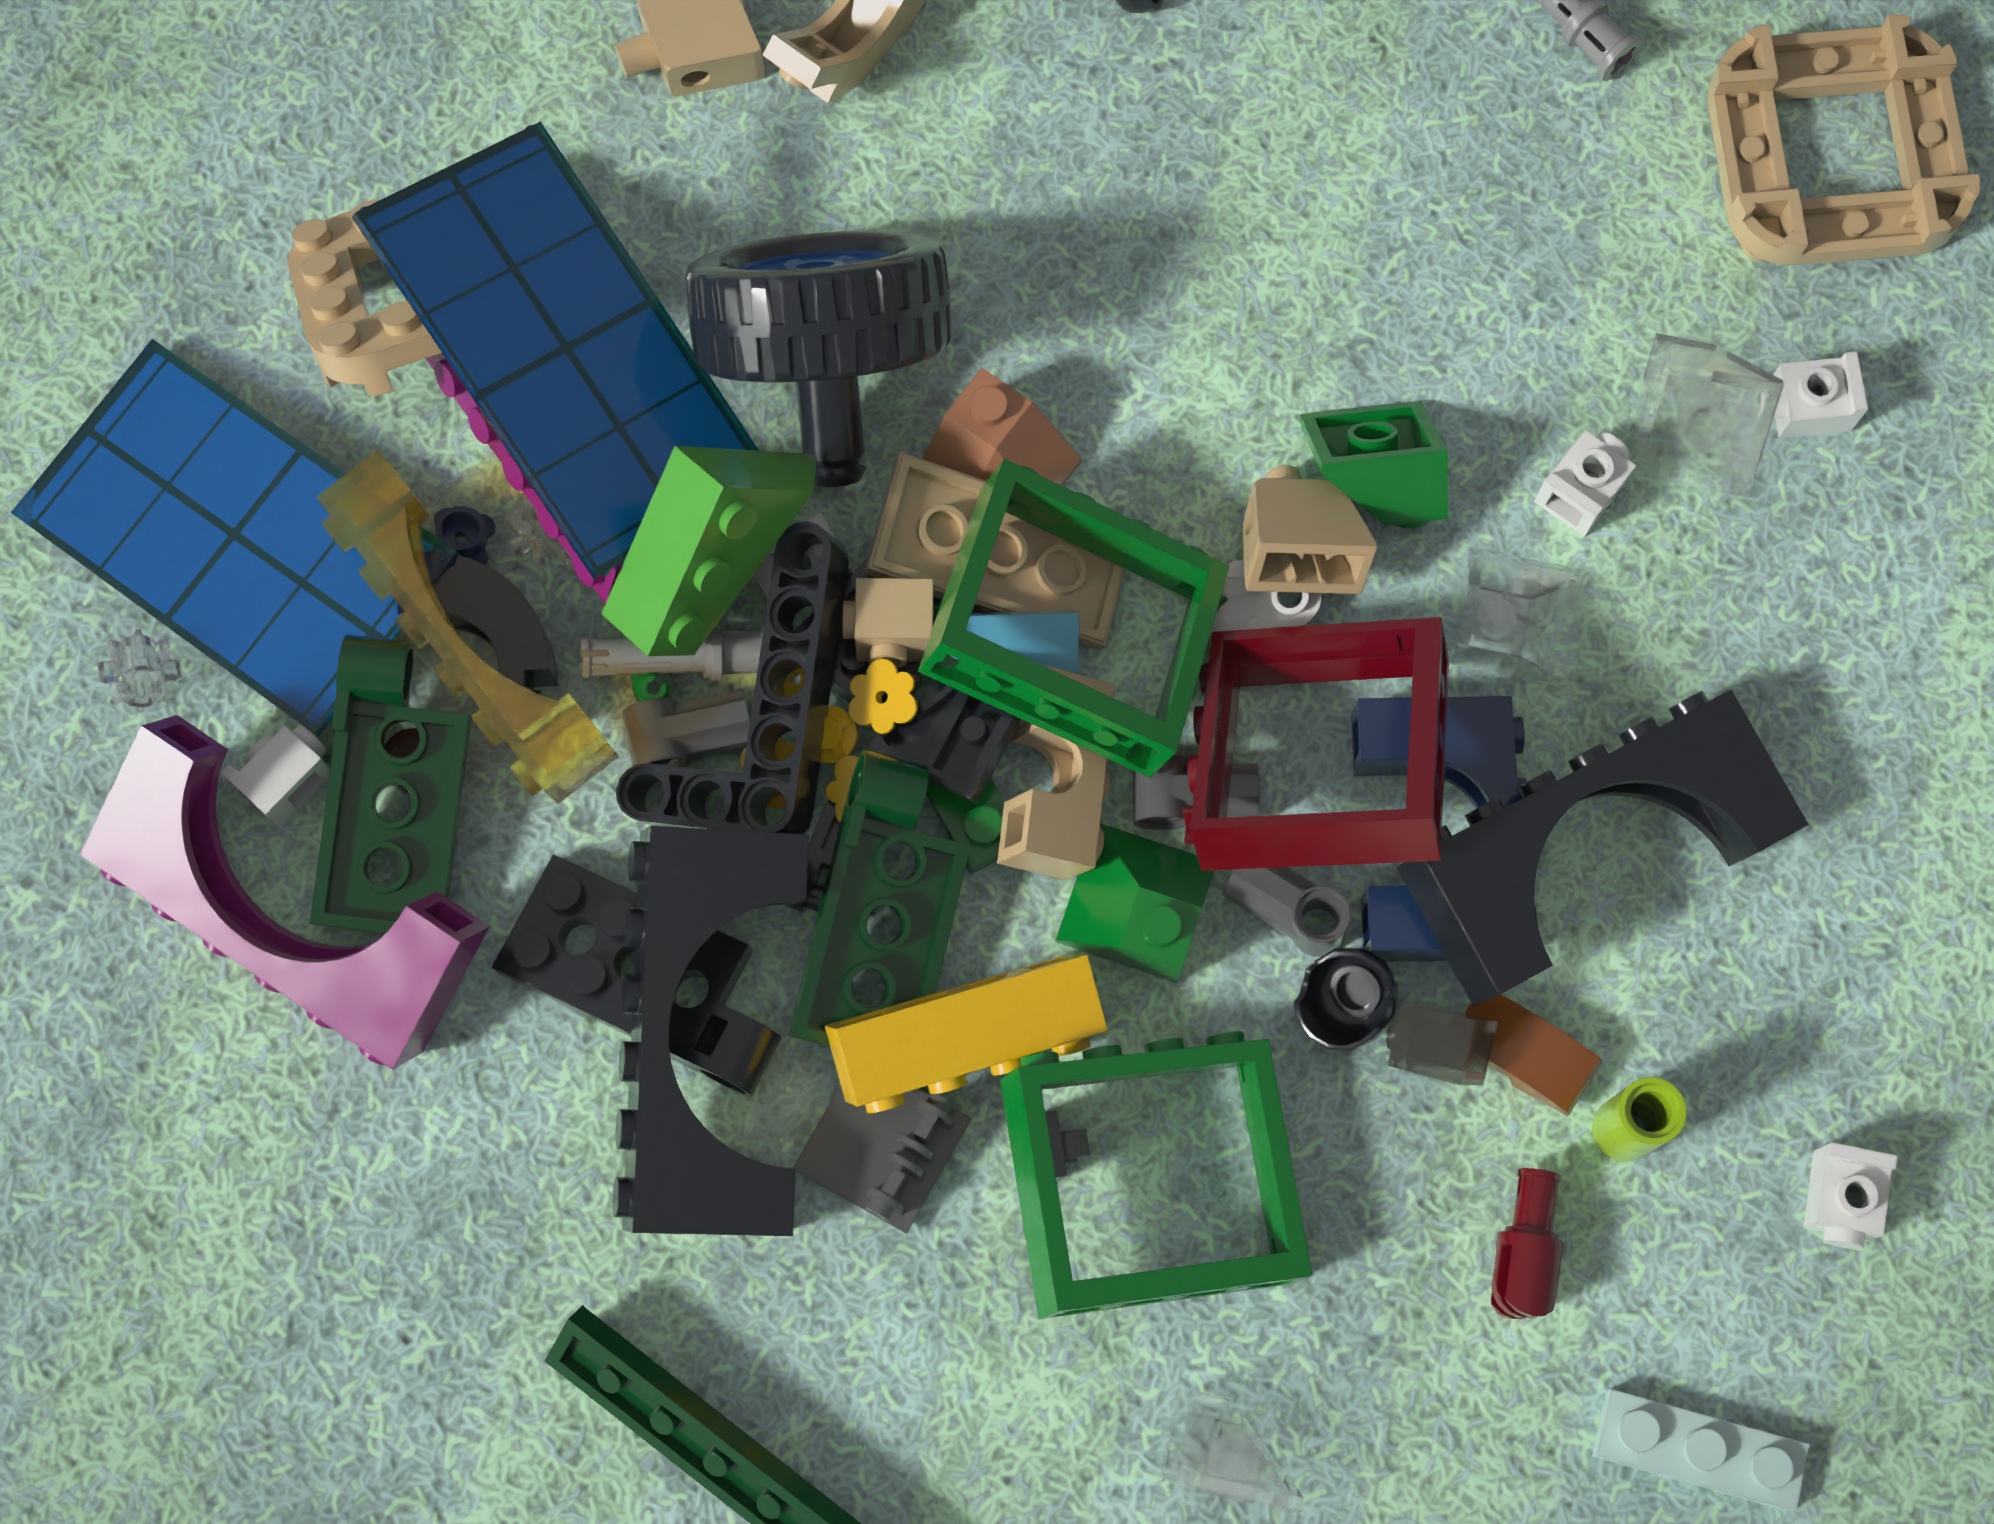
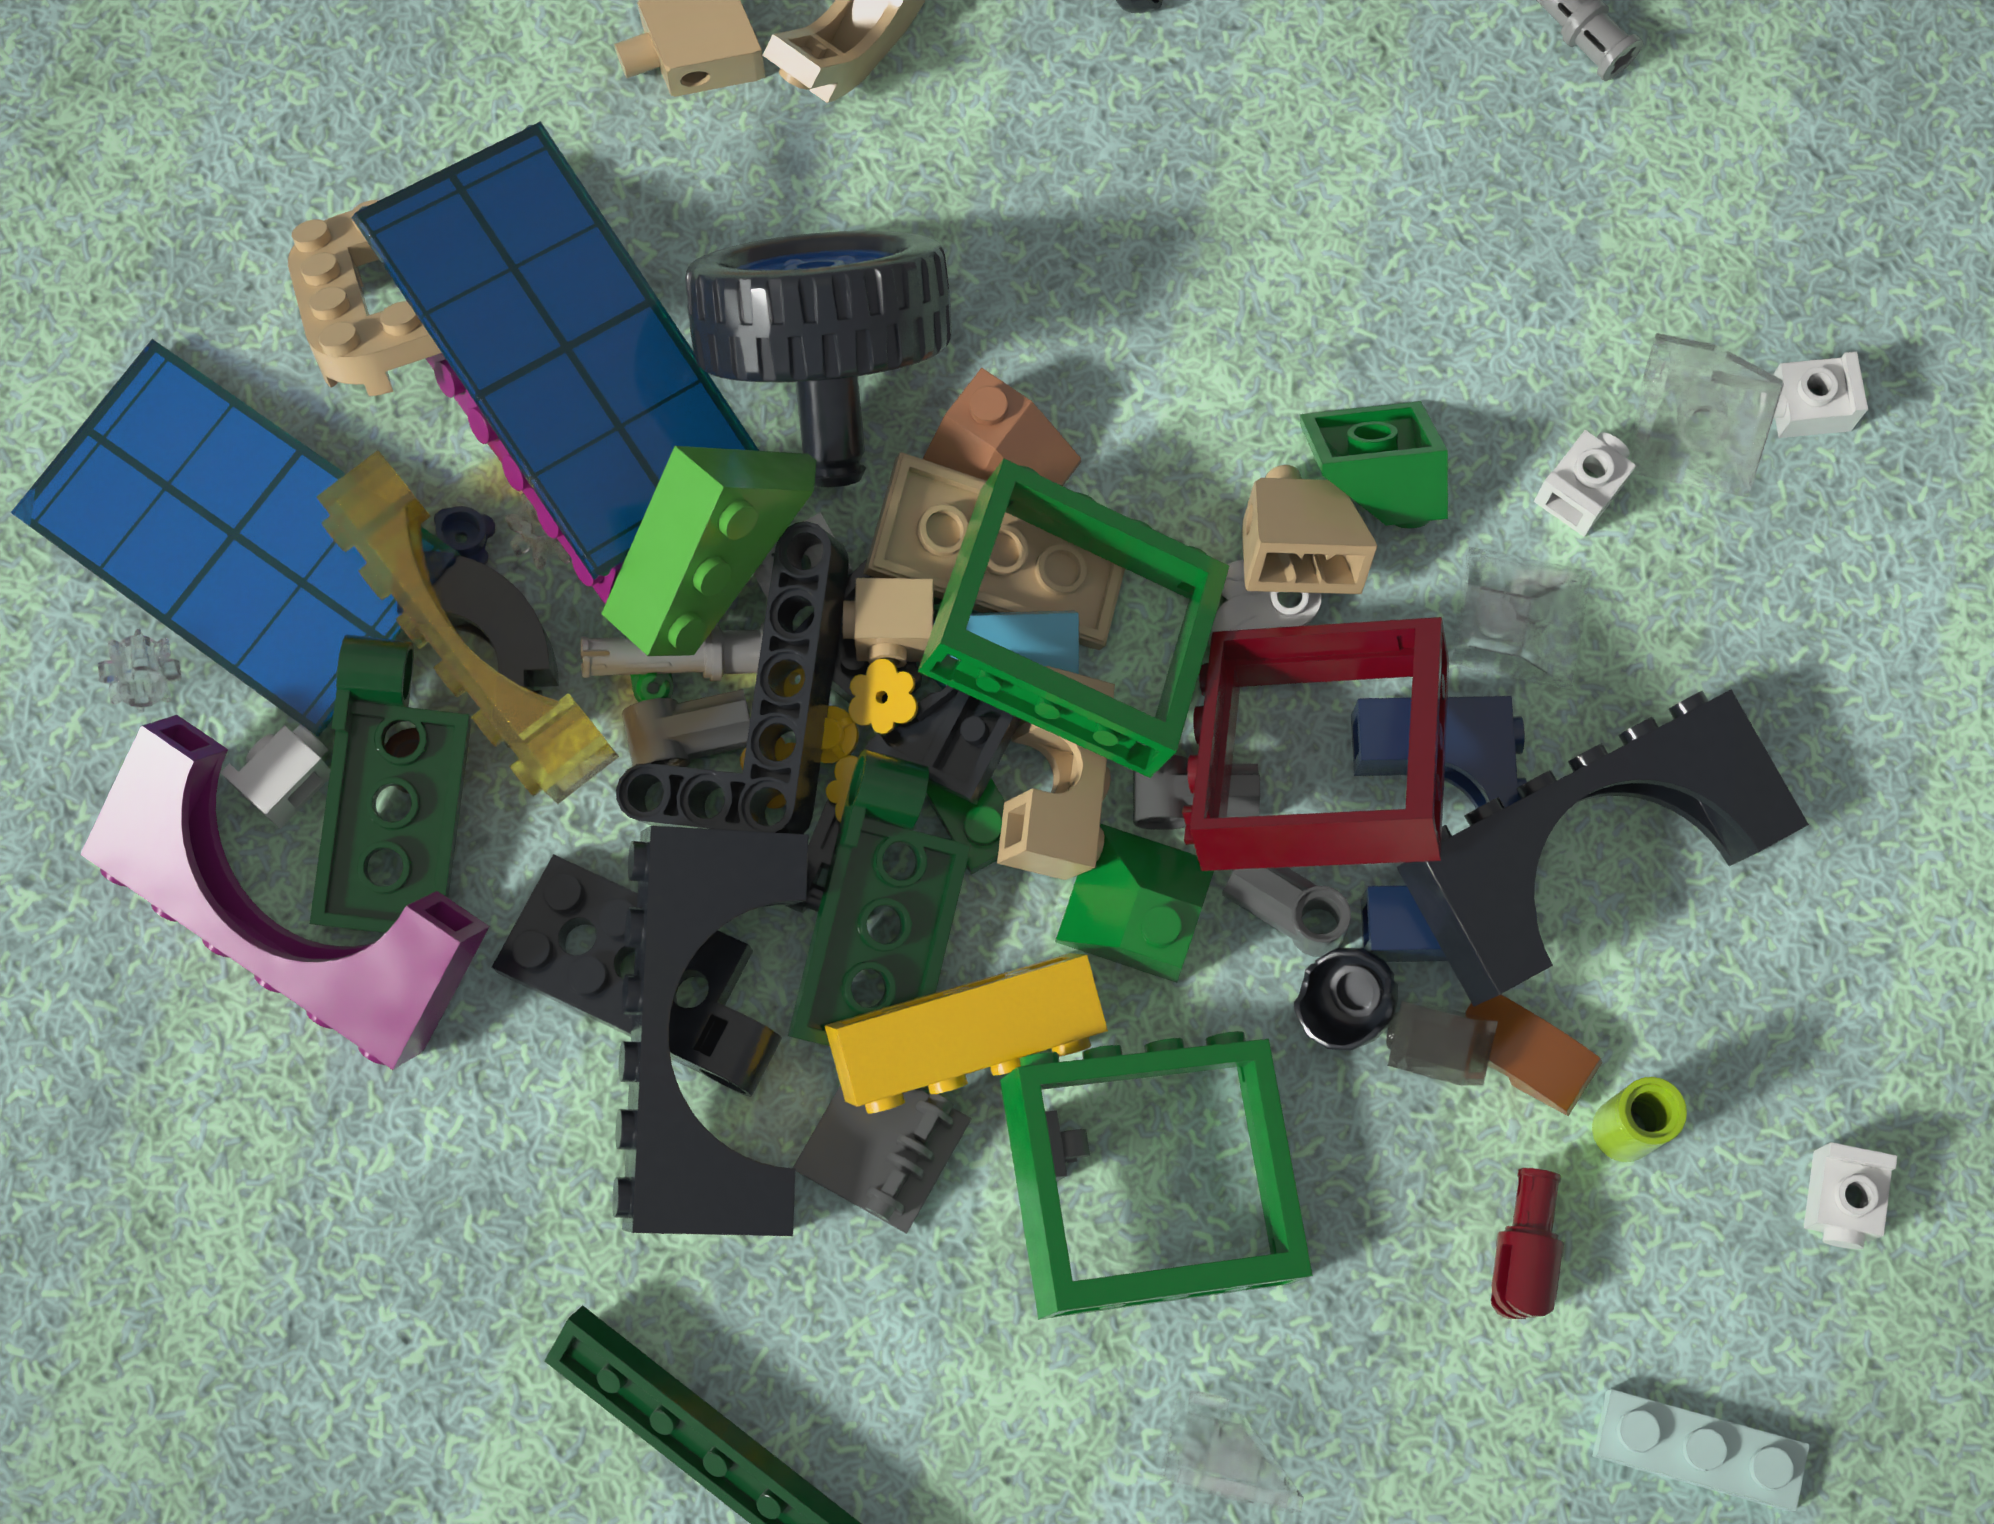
tan plate [1707,14,1980,265] -> none

